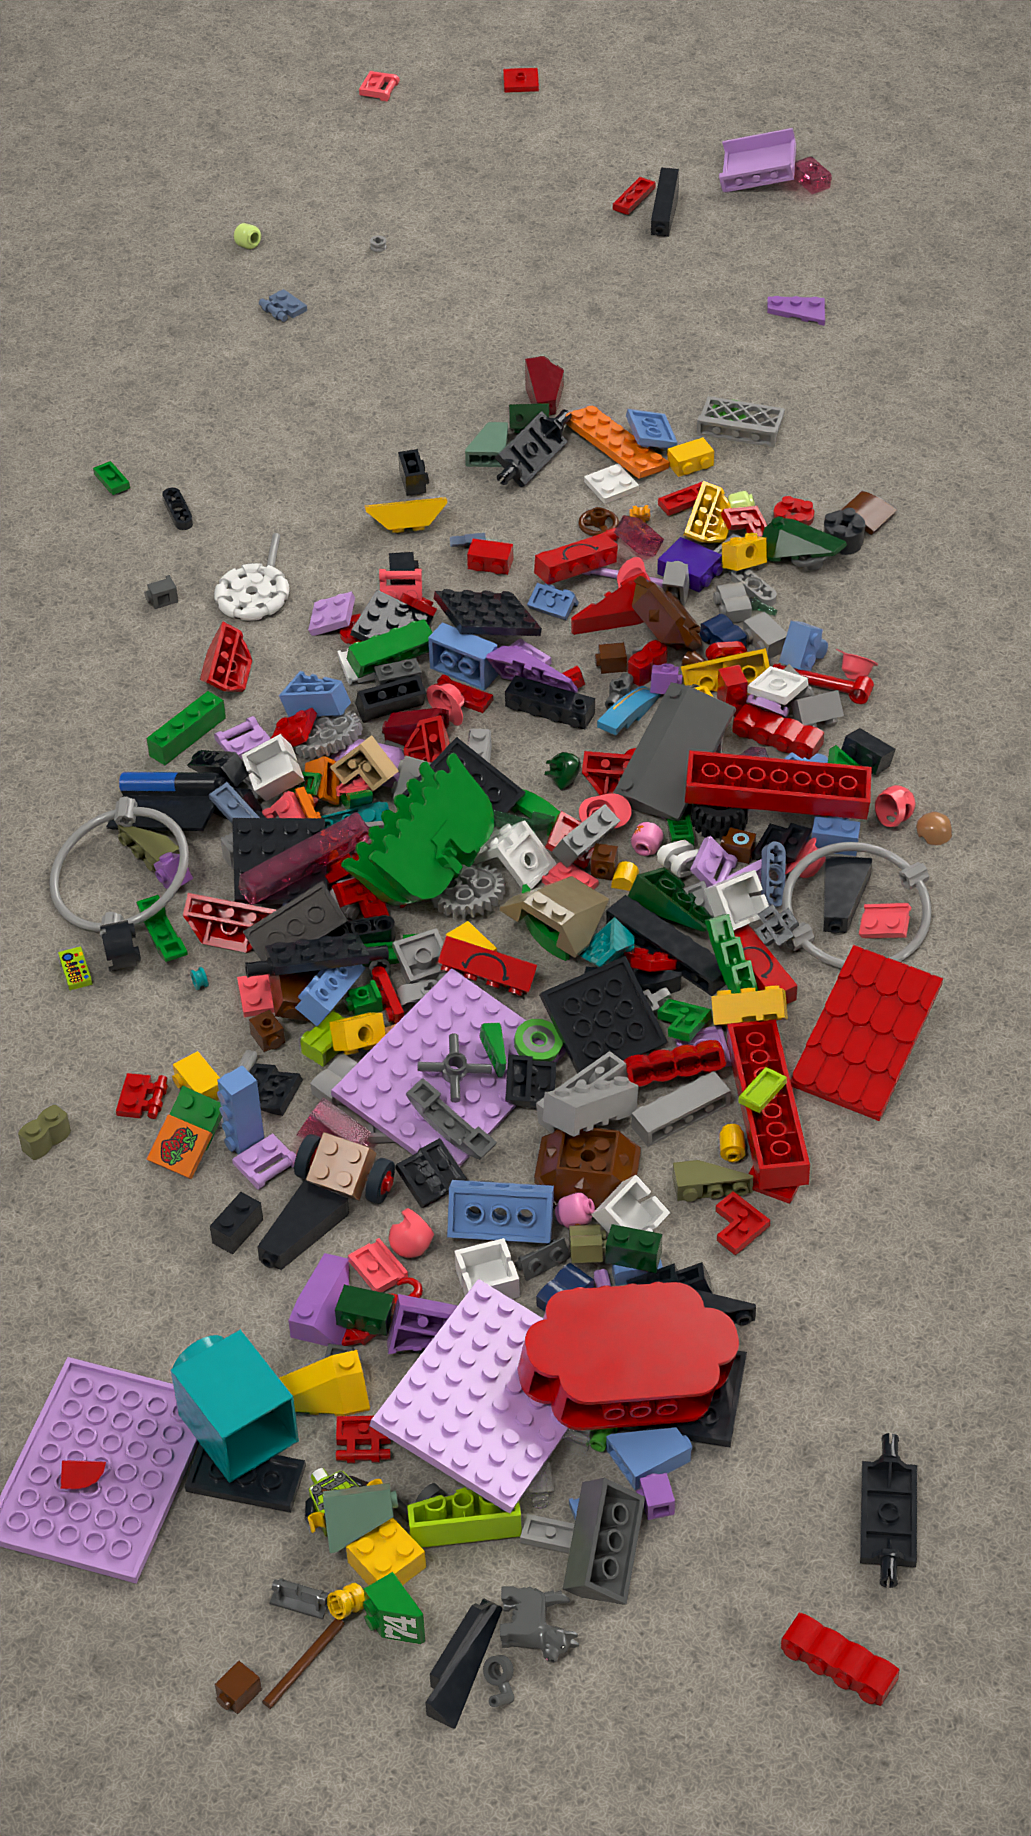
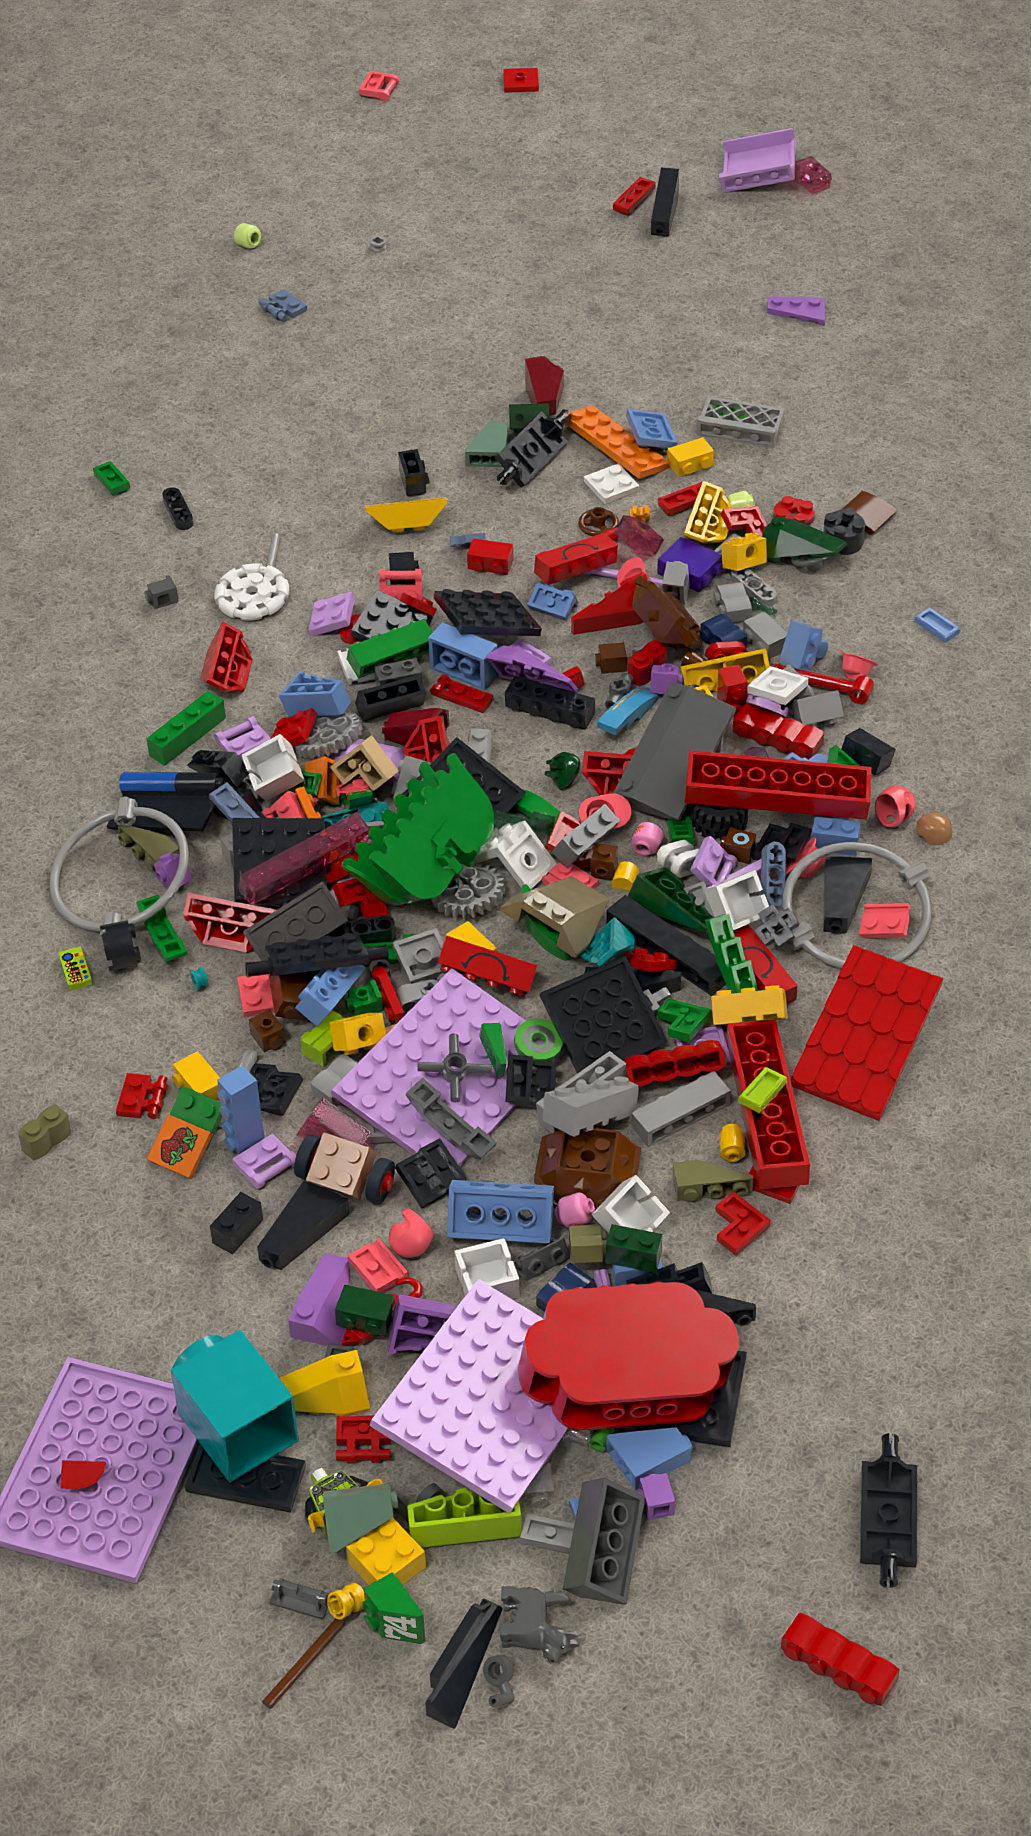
reddish brown brick [215,1661,262,1714] -> none
coral piece [426,684,464,726] -> none
none -> medium blue tile [914,607,961,643]

